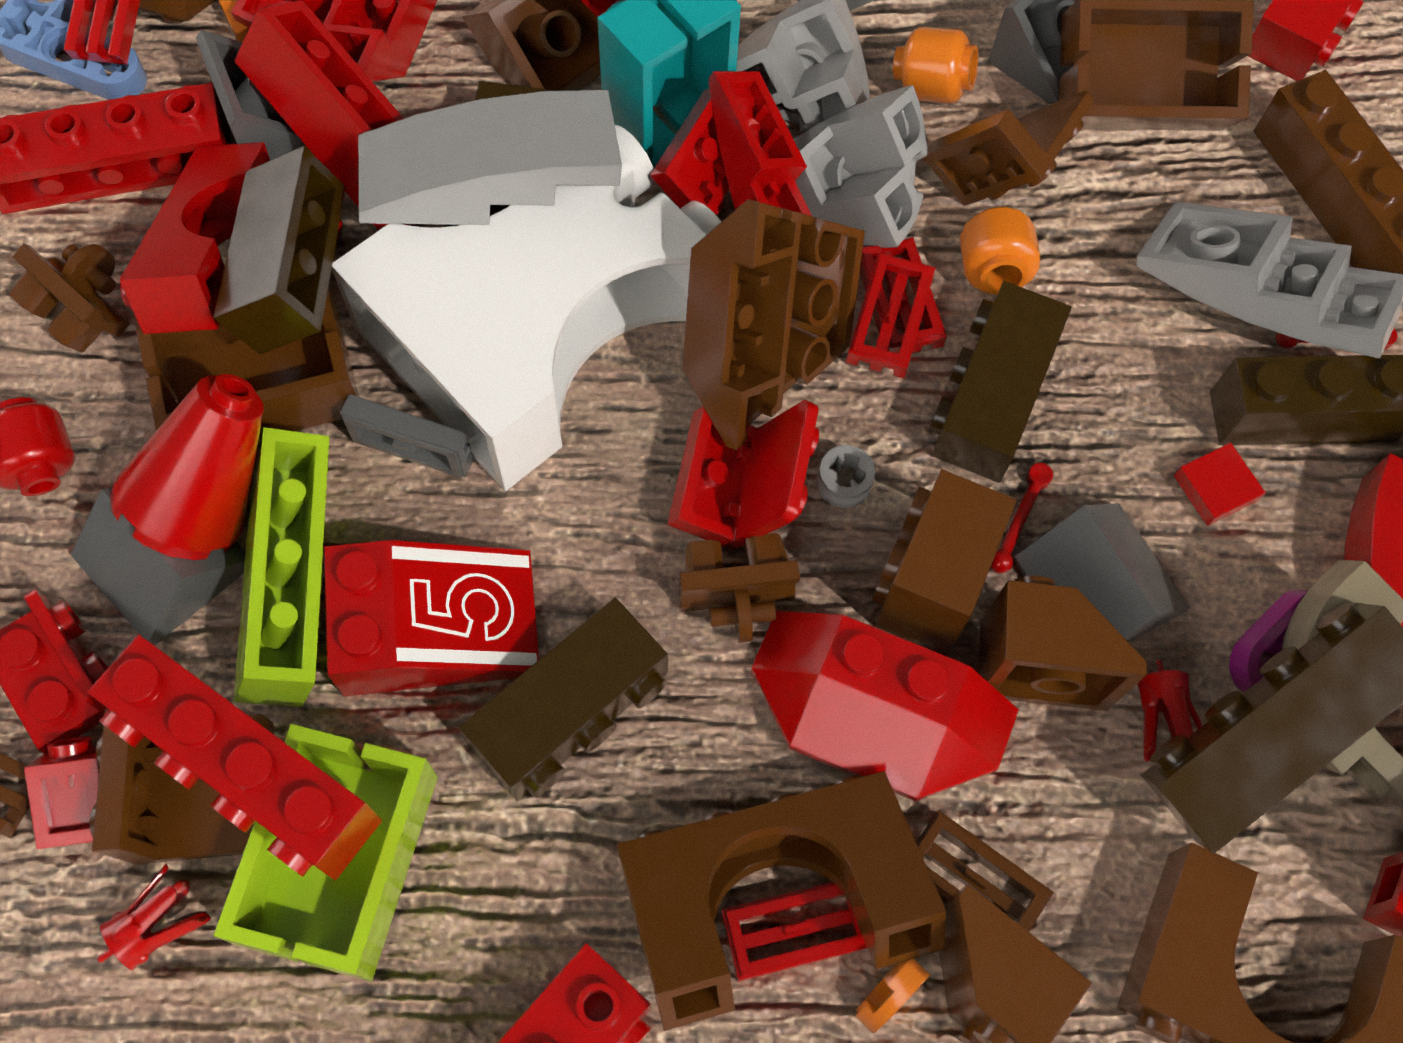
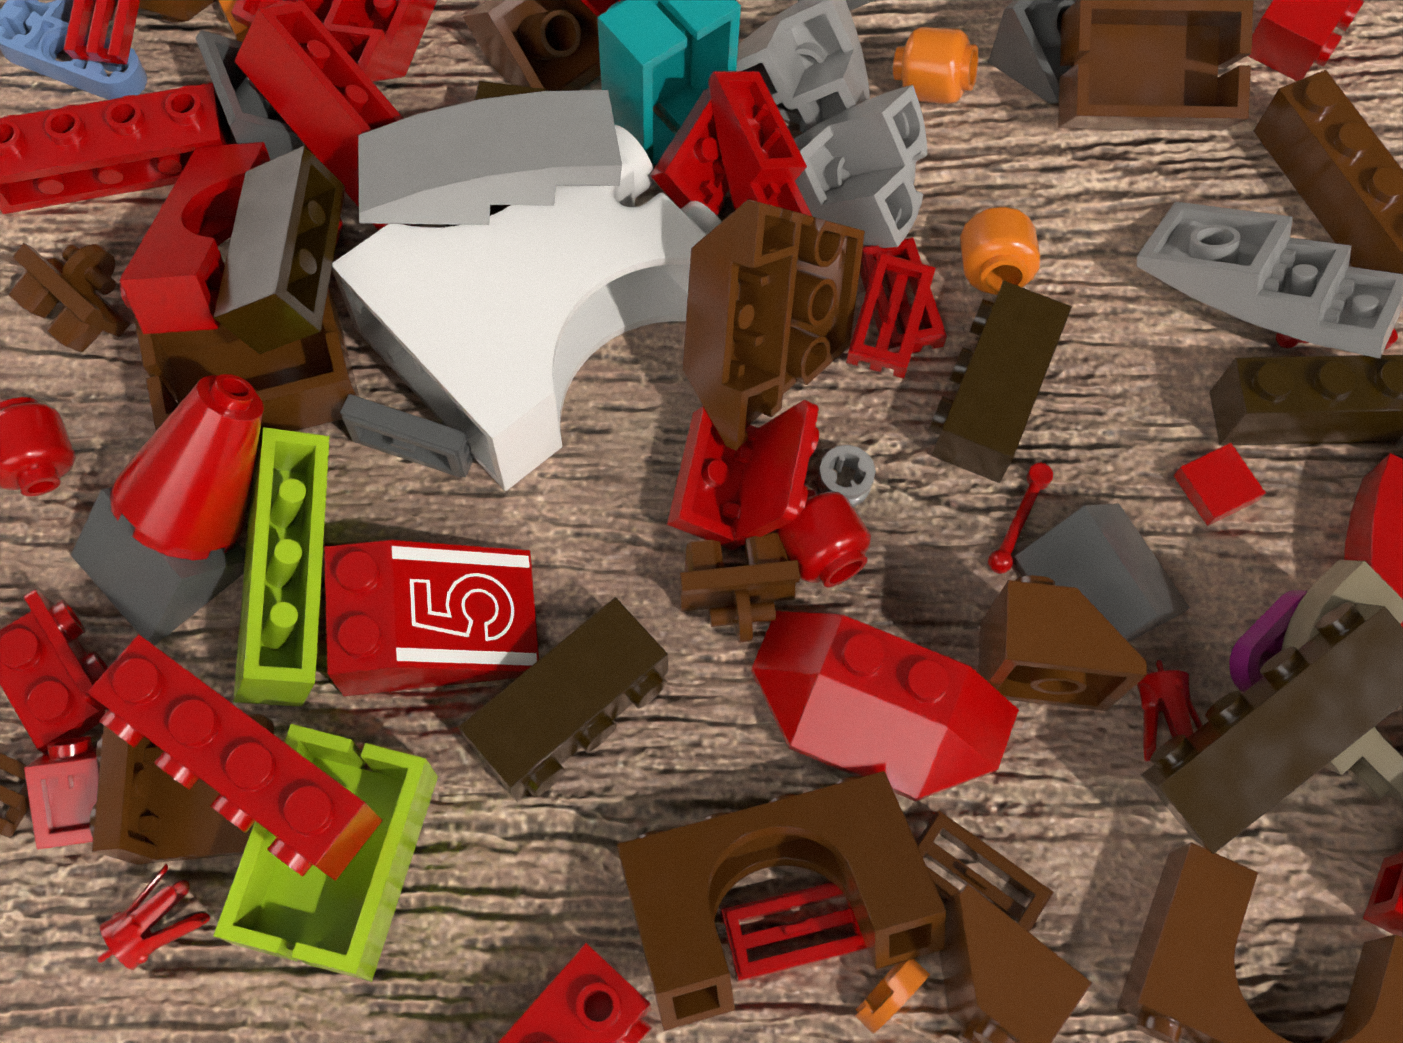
reddish brown brick [871,469,1017,656] -> none
reddish brown bracket [922,90,1094,206] -> none
none -> red head [776,489,871,588]

